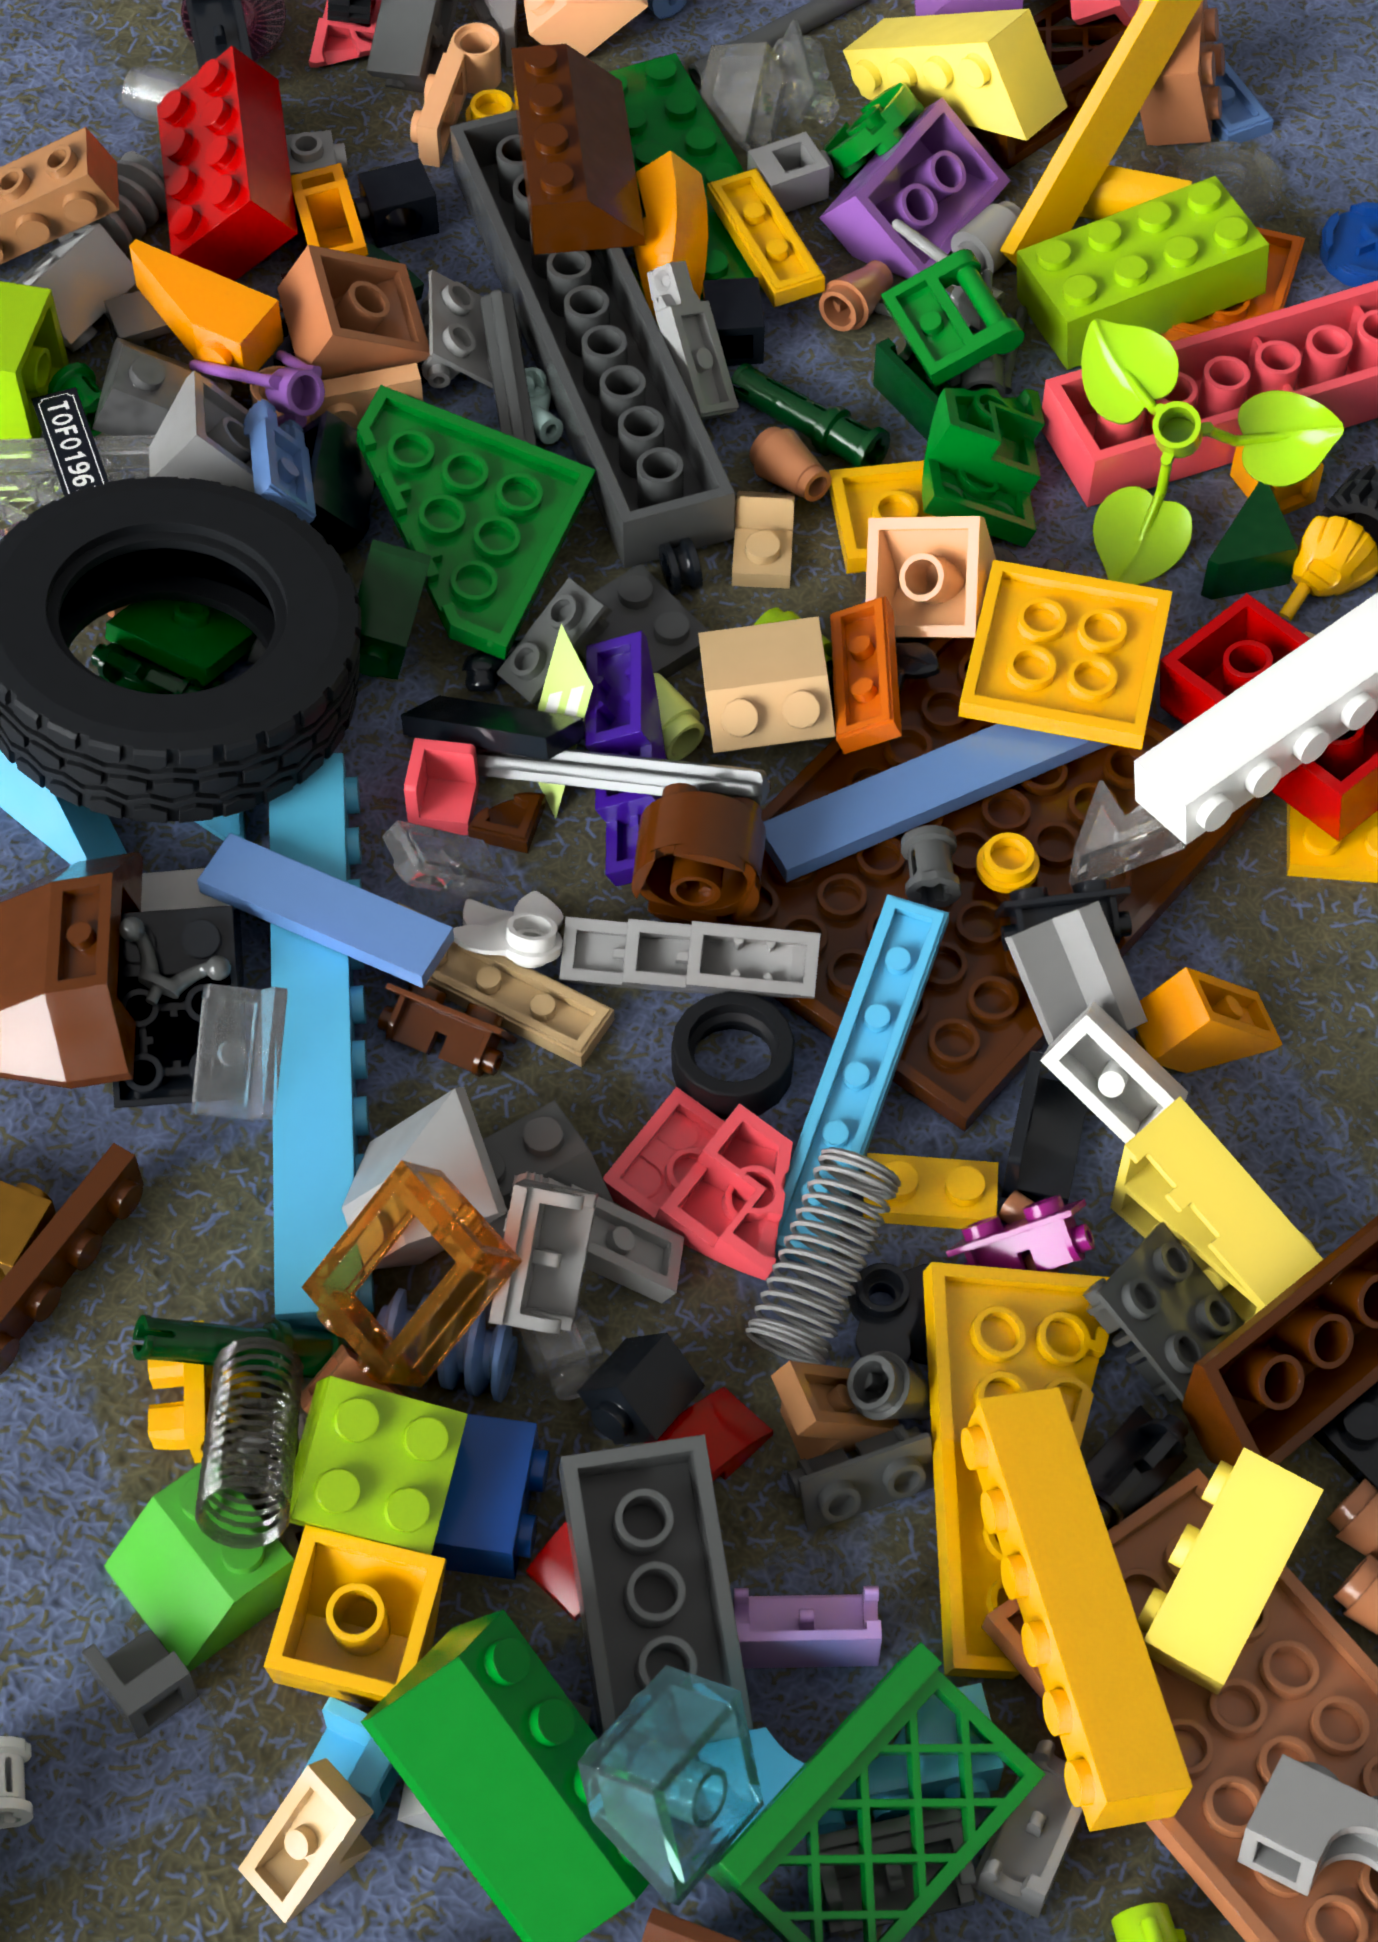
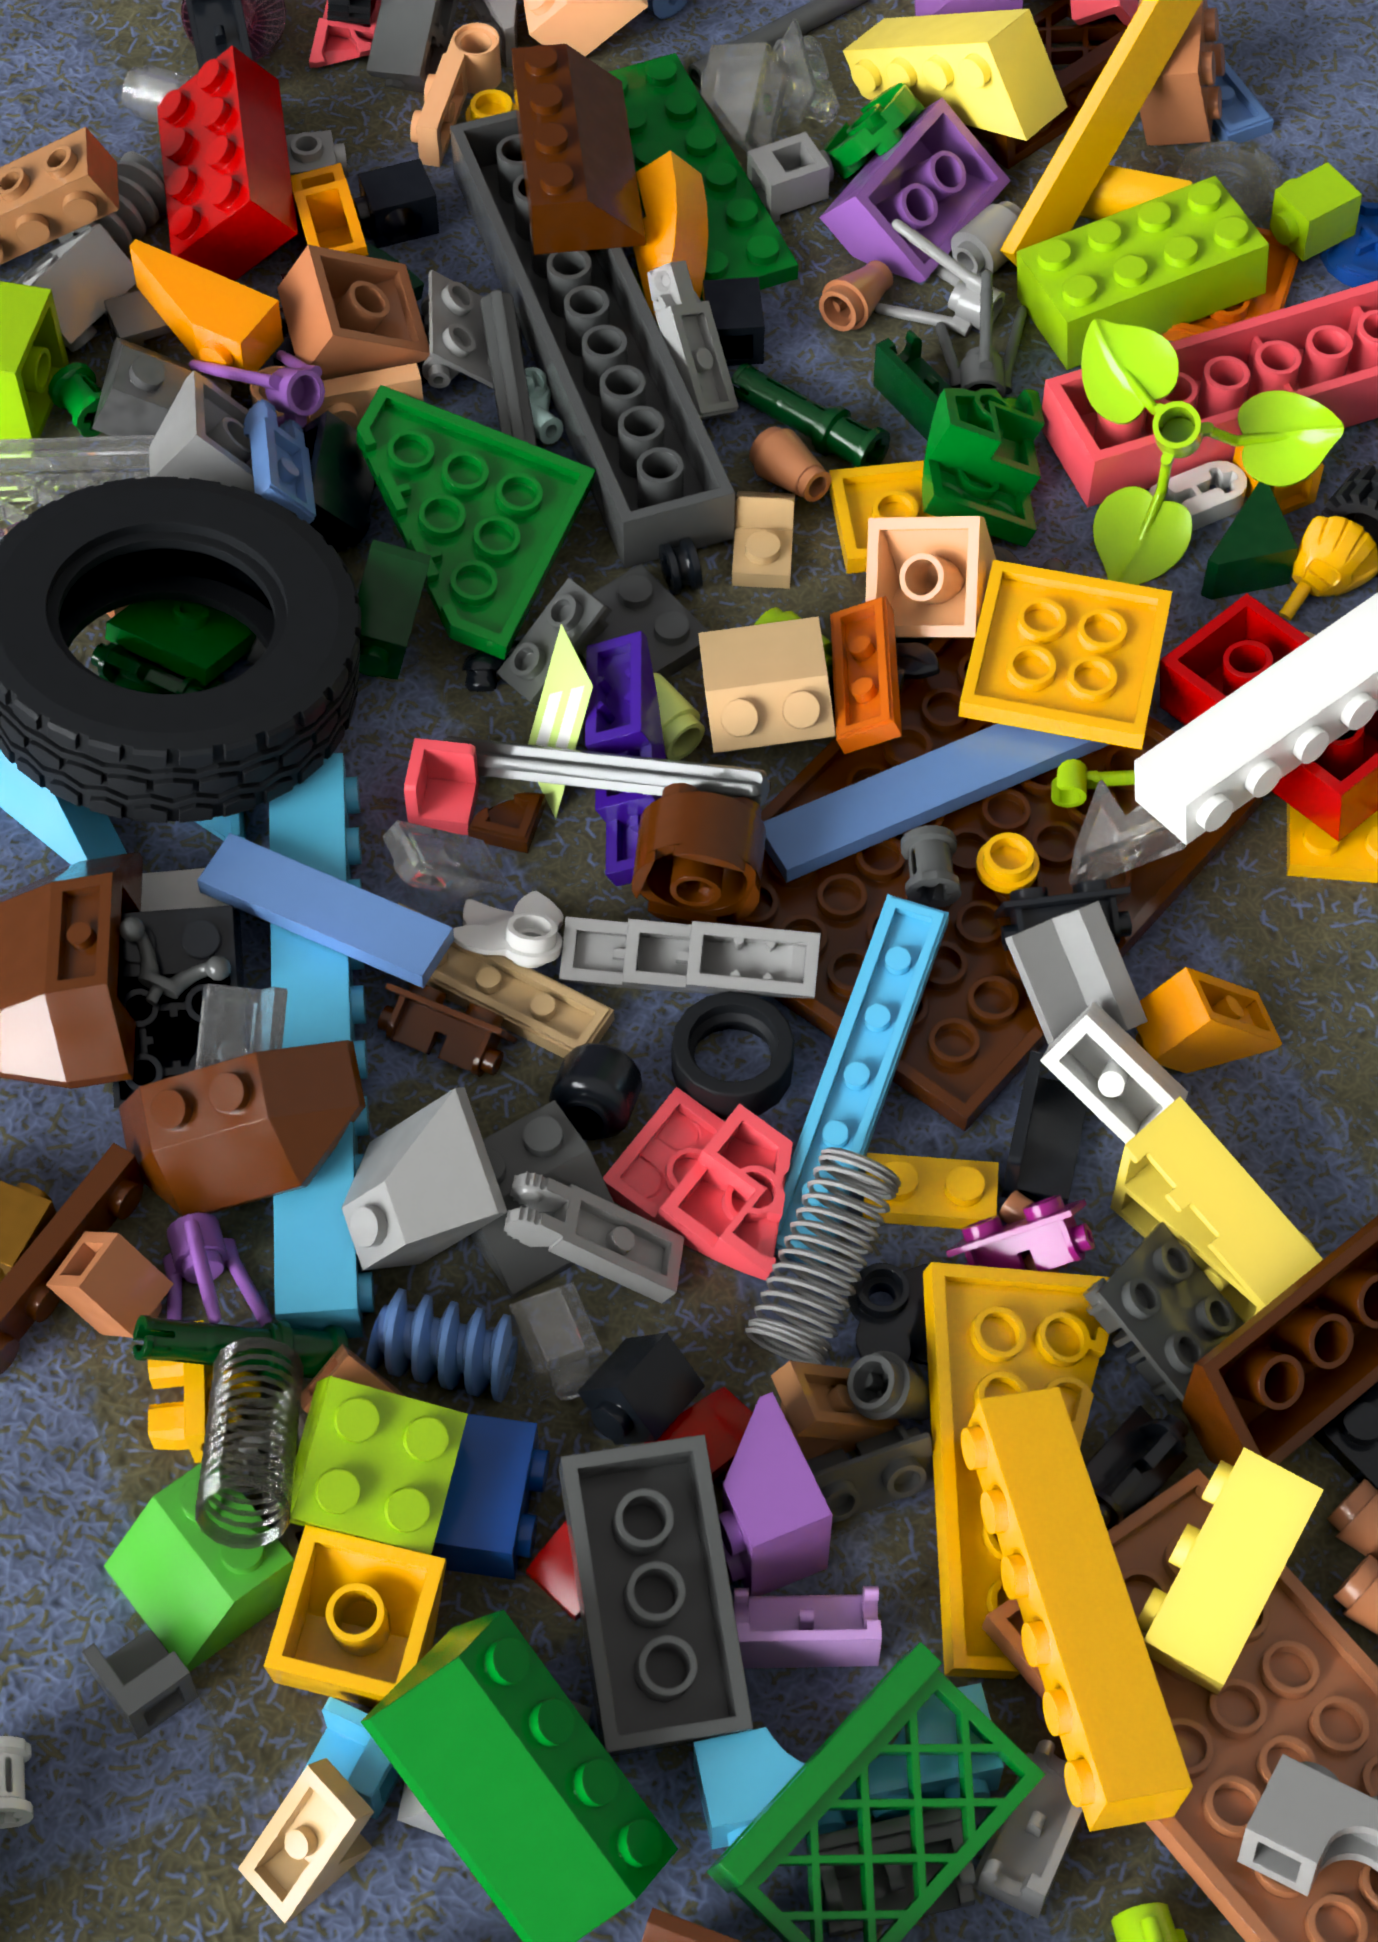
black sticker [31,387,109,495] -> none
clear orange window [302,1160,522,1388] -> none
black tile [401,695,585,760] -> none
light grey hinge [488,1179,598,1334] -> none
clear light blue slope [577,1665,764,1906] -> none
yellow tile [707,168,825,308] -> none
green plate [881,249,1025,387] -> none
none -> nougat brick [46,1231,174,1338]
none -> reddish brown wedge [119,1040,366,1216]
none -> medium lavender plant [162,1212,273,1327]
none -> black head [549,1043,642,1140]
none -> medium lavender slope [718,1392,833,1596]
none -> lime hand [1051,759,1135,808]
none -> white beam [1148,460,1247,531]
none -> lime brick [1269,162,1362,262]

